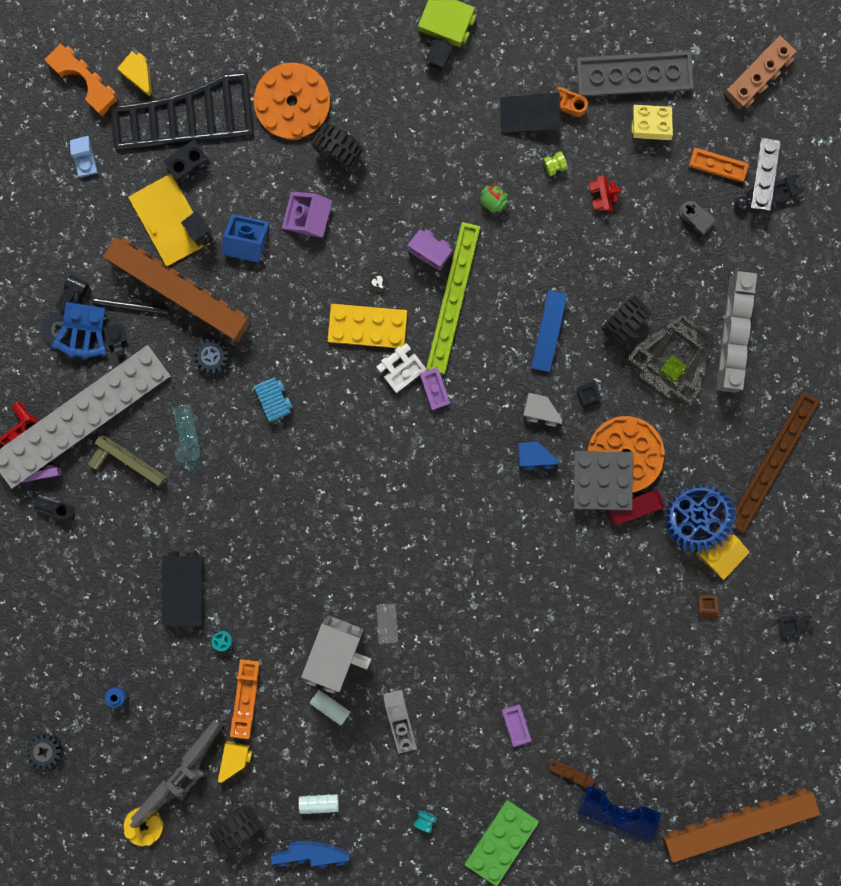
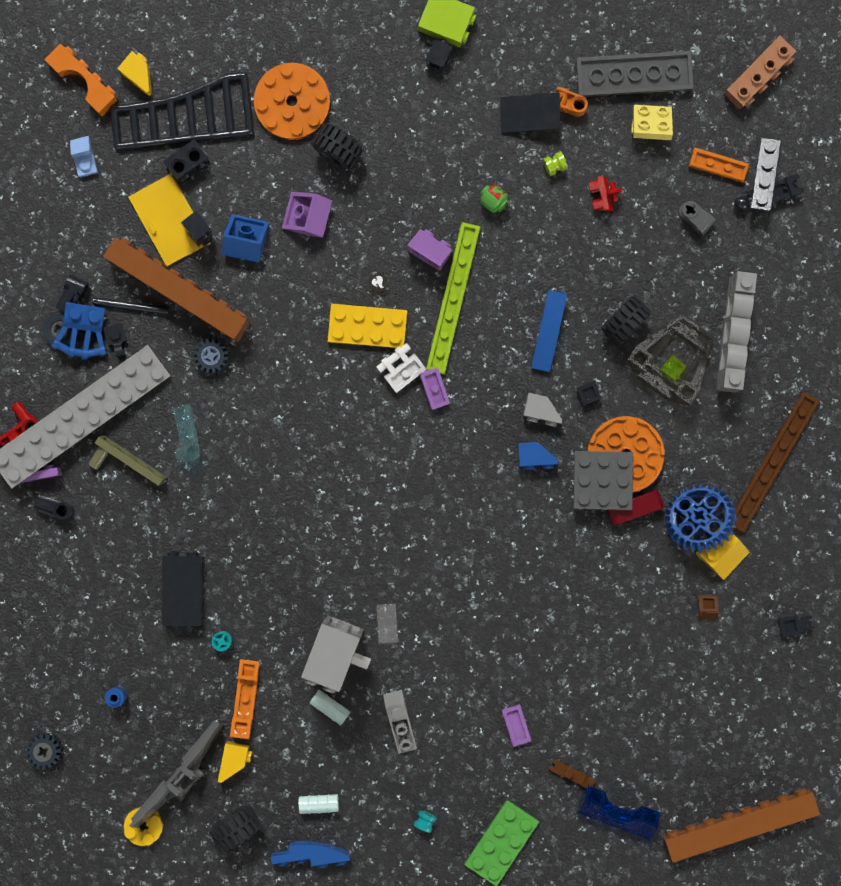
dark azure brick [254,377,293,422] -> none

